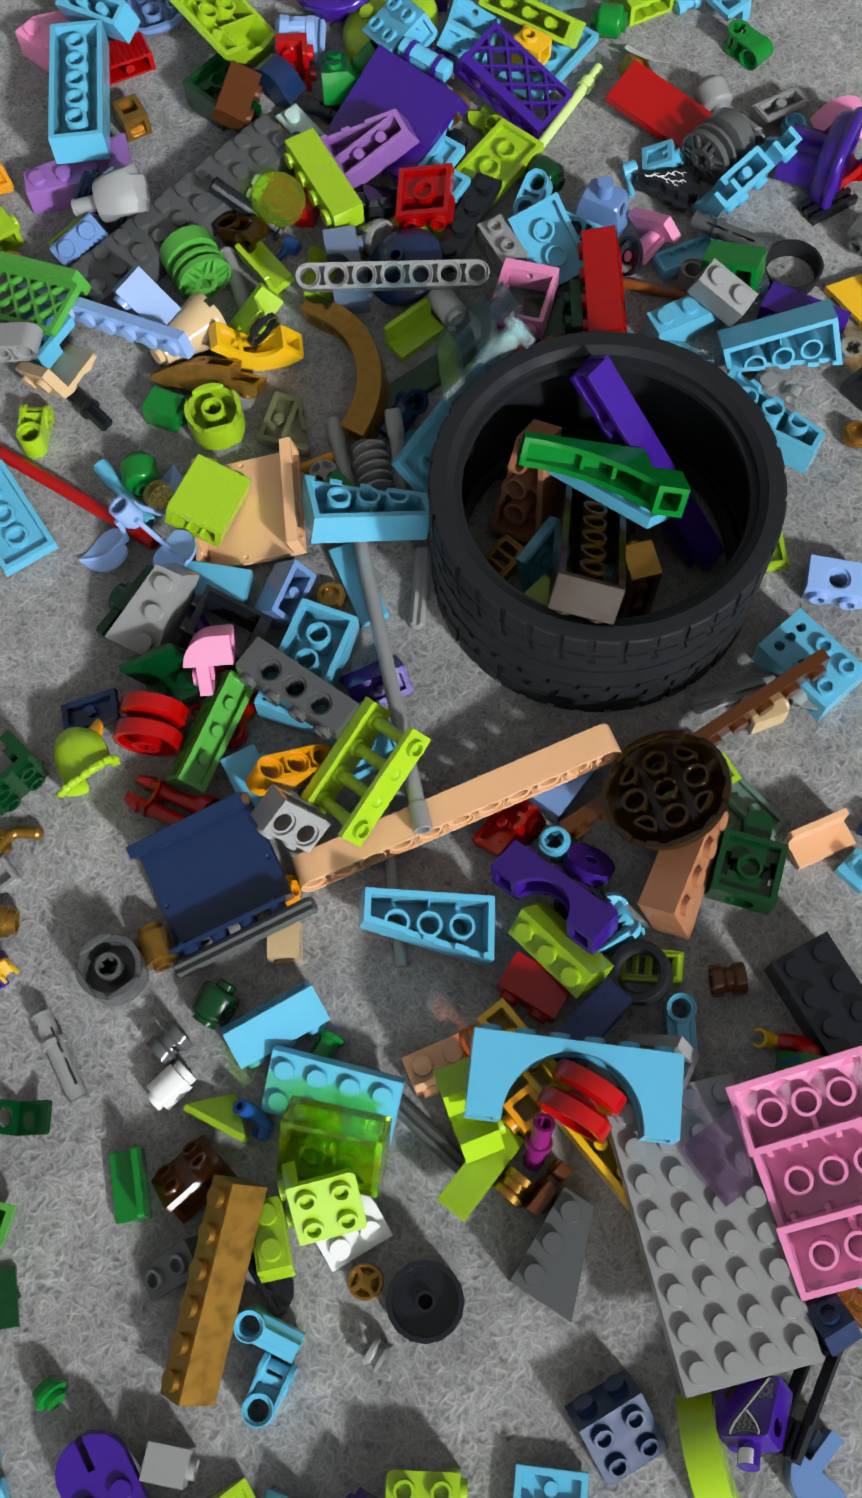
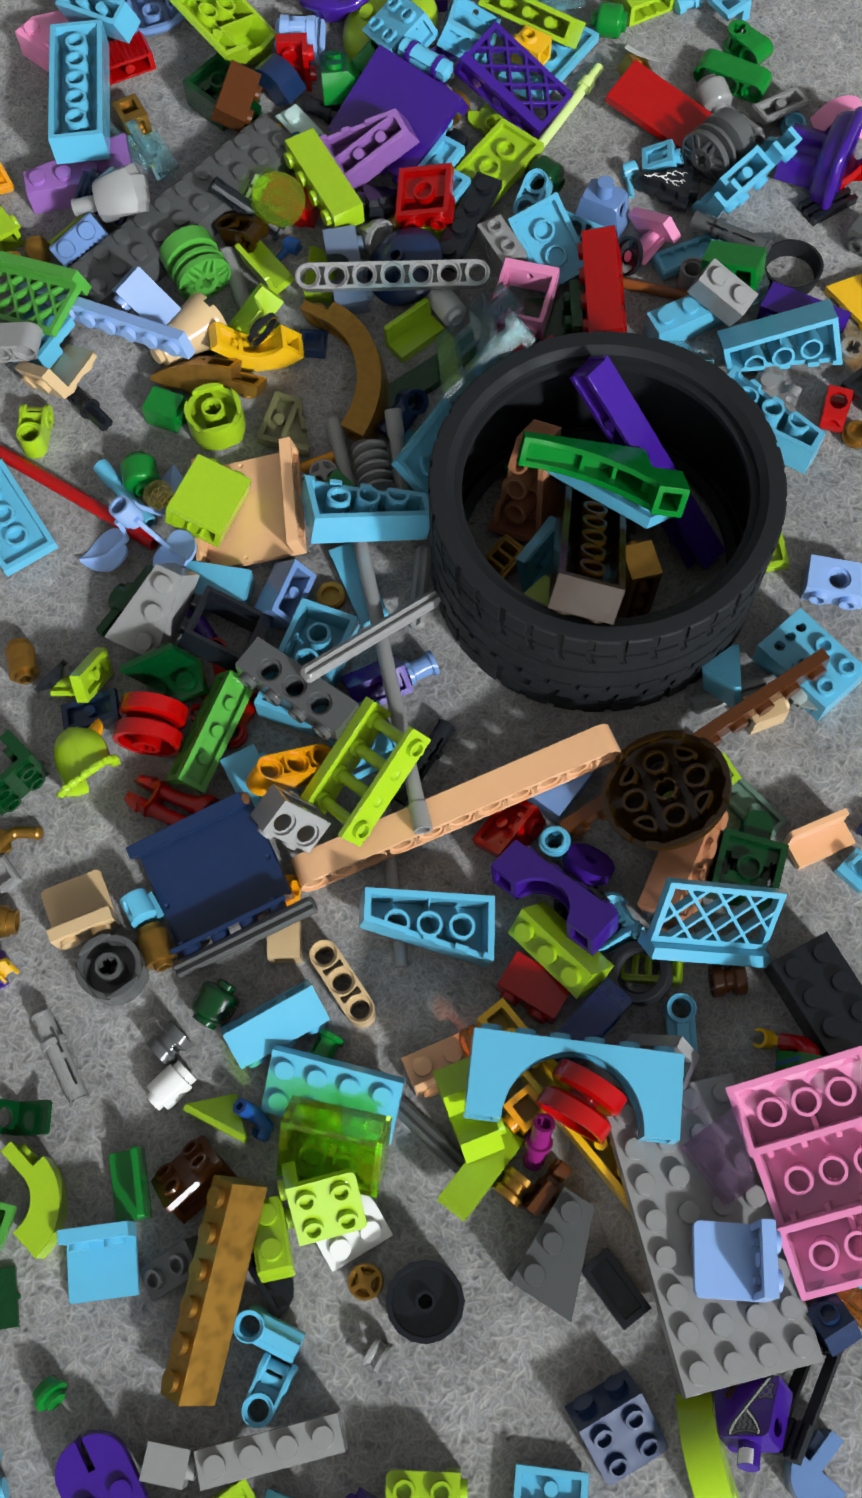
bright pink brick [183,624,237,696] -> none
none -> lime arch [0,1141,68,1259]
none -> pearl gold brick [4,638,40,684]
none -> pearl gold cone [23,236,50,263]
none -> lime piece [34,647,114,703]
none -> tan bracket [41,870,121,951]
none -> medium azure bracket [57,1221,140,1304]
none -> medium azure leg [119,888,165,931]
none -> clear light blue bracket [125,119,179,181]
none -> light grey arch [193,1410,349,1491]
none -> dark blue tile [300,329,328,359]
none -> light grey axle [300,590,441,683]
none -> tan beam [309,940,376,1028]
none -> black pin [393,719,456,806]
none -> medium blue bush [402,650,440,686]
none -> black tile [581,1248,652,1330]
none -> medium azure fence [638,877,787,968]
none -> light blue bracket [692,1219,784,1303]
none -> green beam [693,48,772,104]
none -> medium azure slope [702,644,741,707]
none -> red leg [818,384,854,434]

